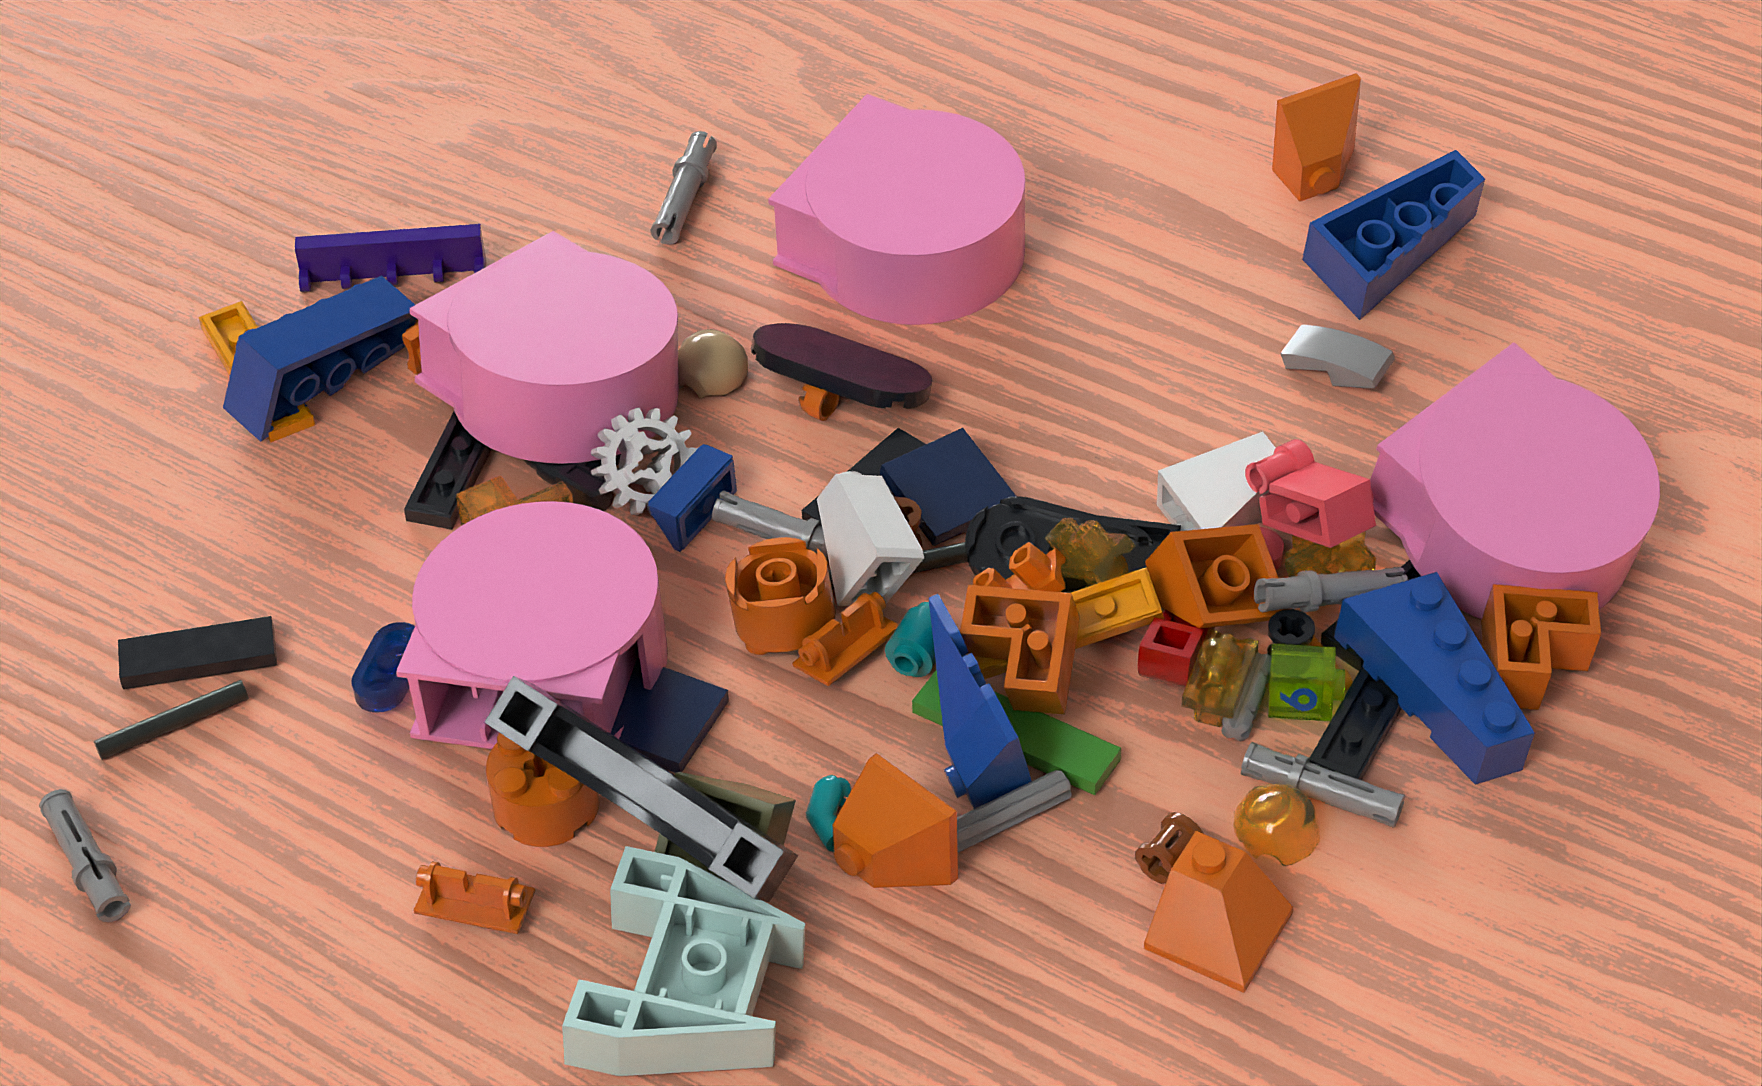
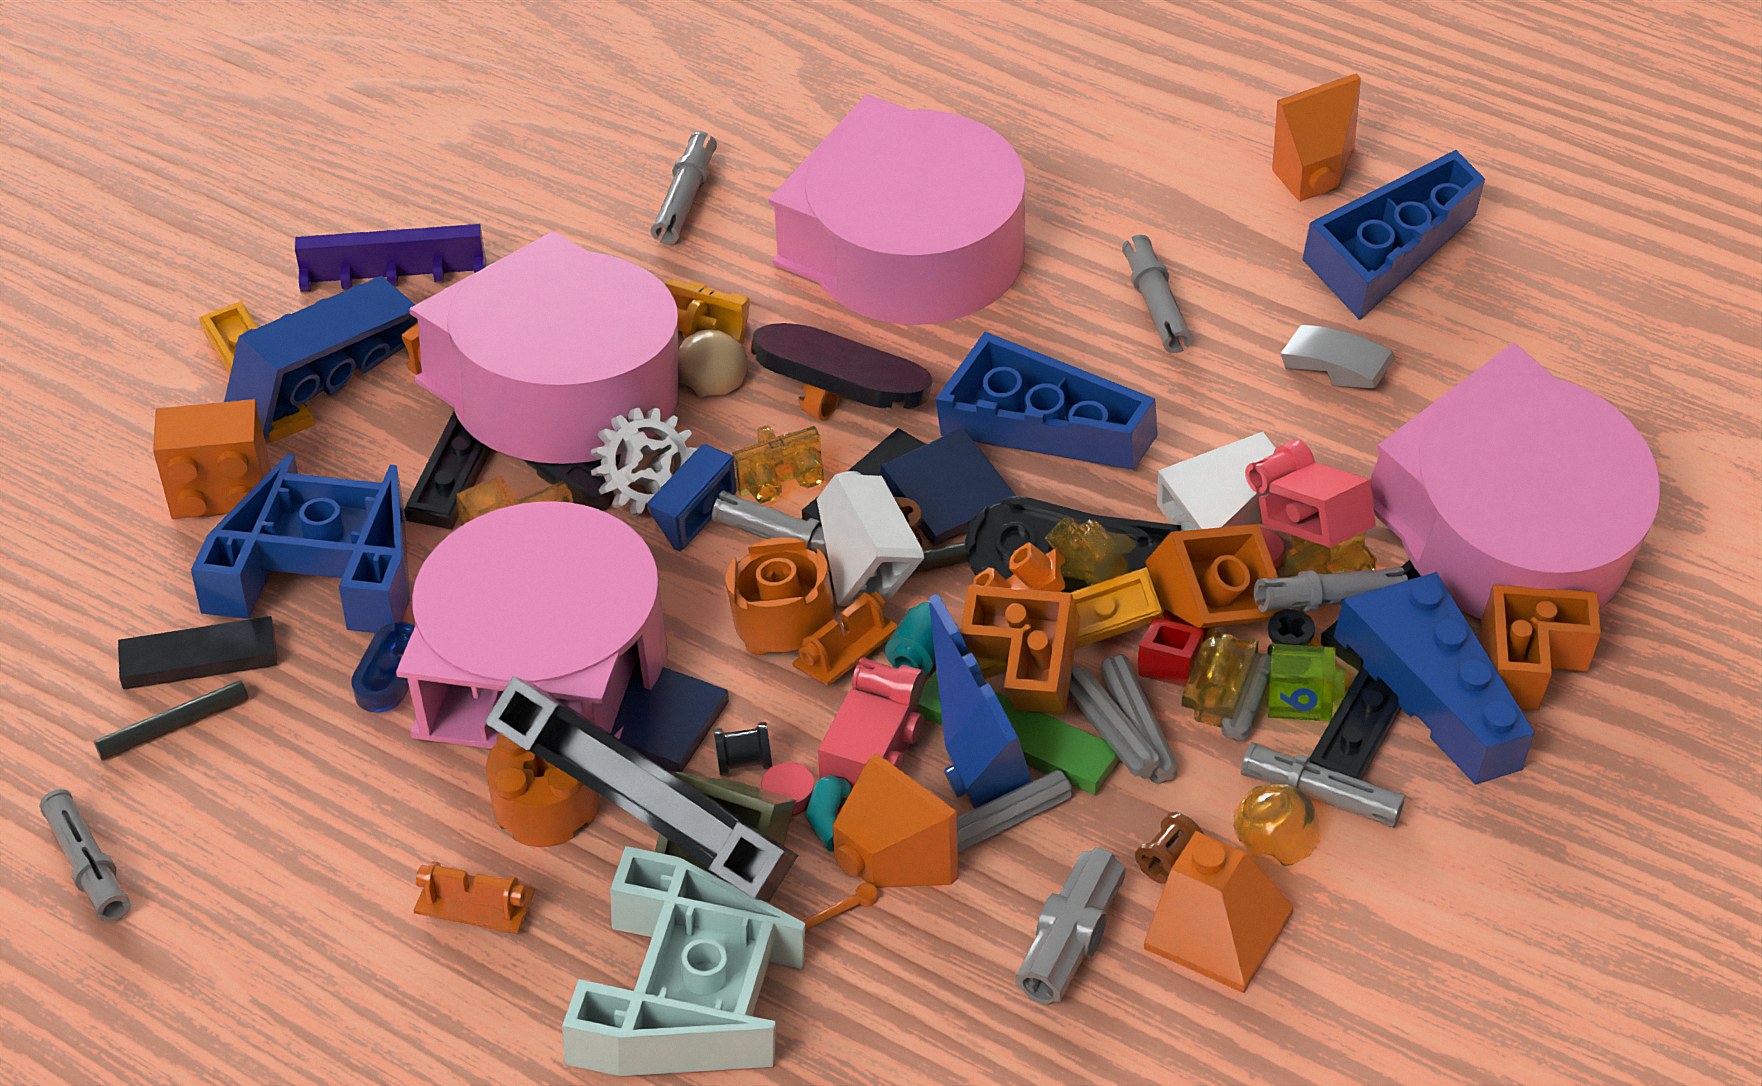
none -> orange brick [153,399,271,519]
none -> blue wedge [191,454,410,635]
none -> light orange hips [665,279,750,344]
none -> black bush [713,722,772,776]
none -> clear yellow hips [732,425,824,504]
none -> coral tile [761,762,815,815]
none -> orange hinge [802,883,878,931]
none -> coral hinge [818,657,925,788]
none -> blue wedge [935,332,1158,470]
none -> light grey piece [1016,847,1126,1006]
none -> light grey axle [1068,666,1160,779]
none -> light grey axle [1102,654,1177,784]
none -> light grey pin [1122,235,1193,353]

